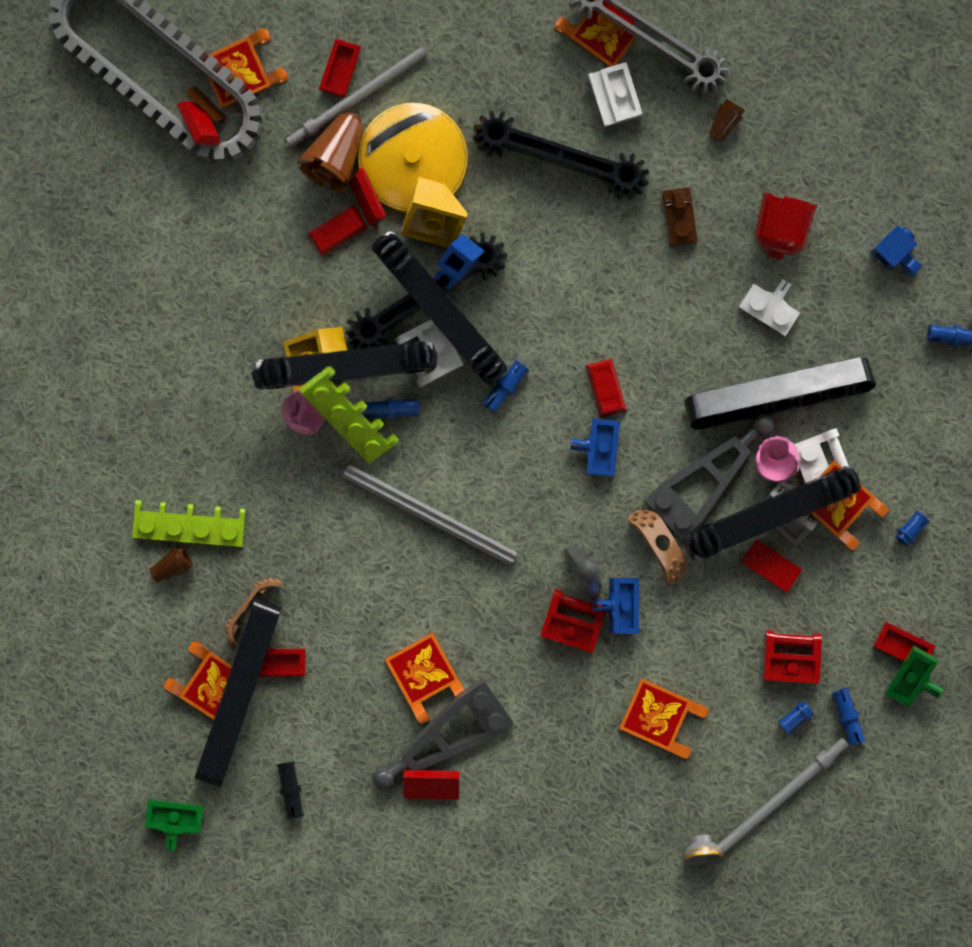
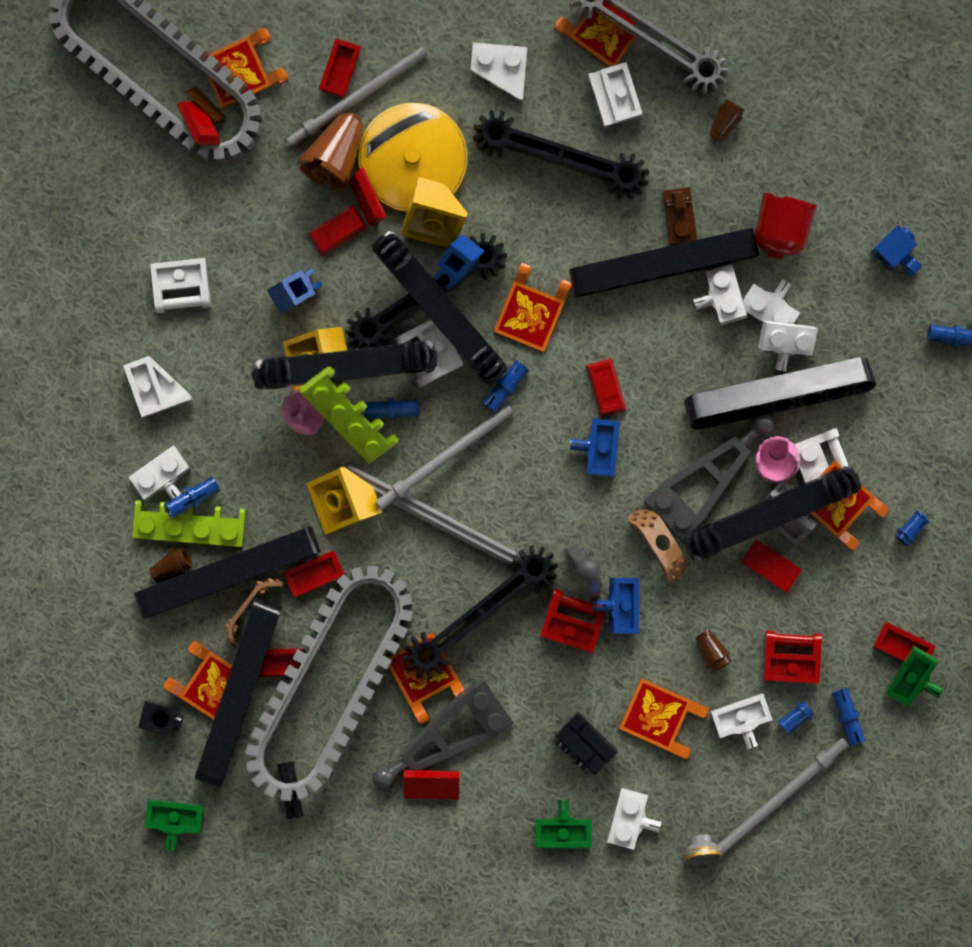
none -> white wing [123,356,193,418]
none -> white plate [129,445,191,500]
none -> black beam [133,526,321,619]
none -> black brick [138,700,183,736]
none -> white plate [150,258,212,314]
none -> blue pin [164,477,220,519]
none -> light grey piece [246,566,413,801]
none -> blue brick [267,269,322,314]
none -> red tile [283,550,345,597]
none -> yellow slope [306,467,383,535]
none -> light grey bar [375,405,514,510]
none -> black arm [403,545,558,680]
none -> white wing [471,43,527,101]
none -> flag [494,263,571,352]
none -> green plate [535,799,591,848]
none -> black brick [555,711,618,775]
none -> black beam [569,228,759,297]
none -> white plate [607,788,662,850]
none -> white plate [693,264,748,326]
none -> reddish brown cone [695,630,732,673]
none -> white plate [710,693,772,749]
none -> white plate [758,320,818,371]

